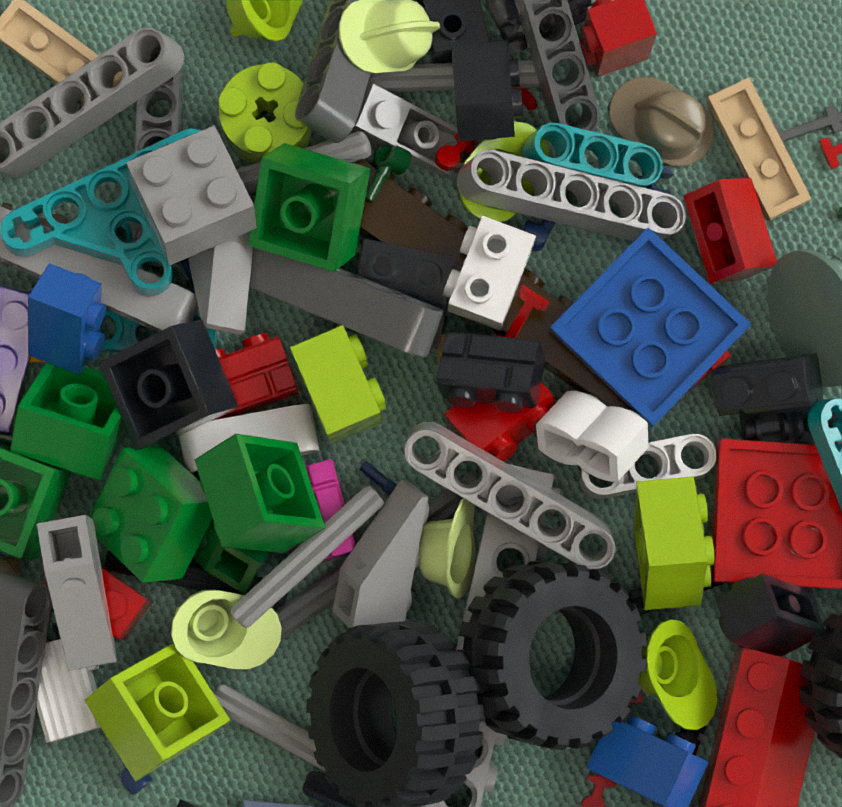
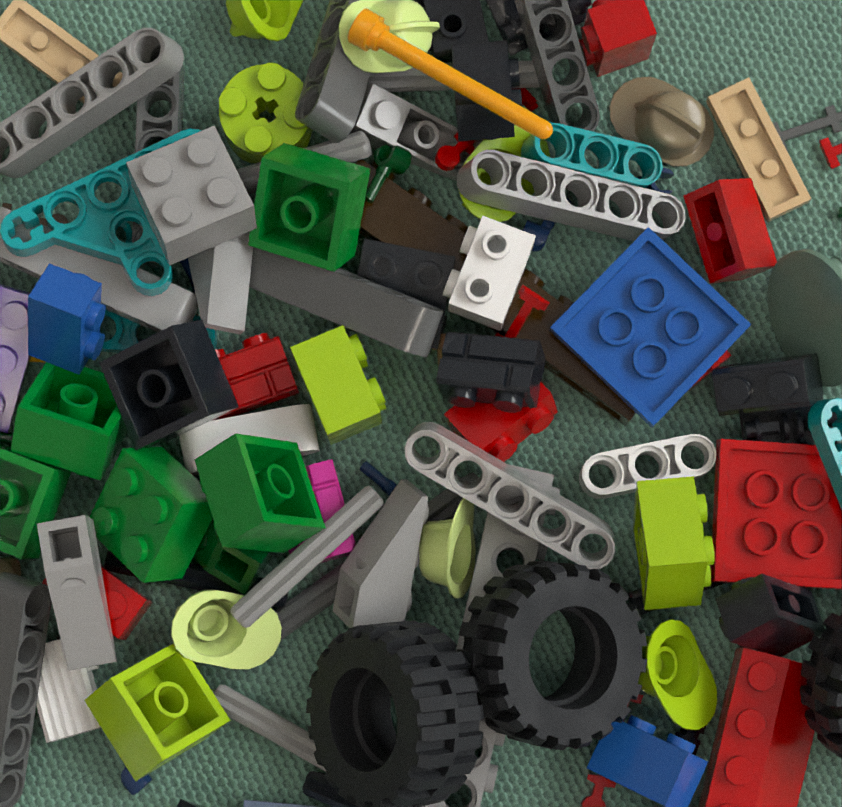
white brick [536,391,649,482] -> none
none -> light orange piece [348,8,553,139]

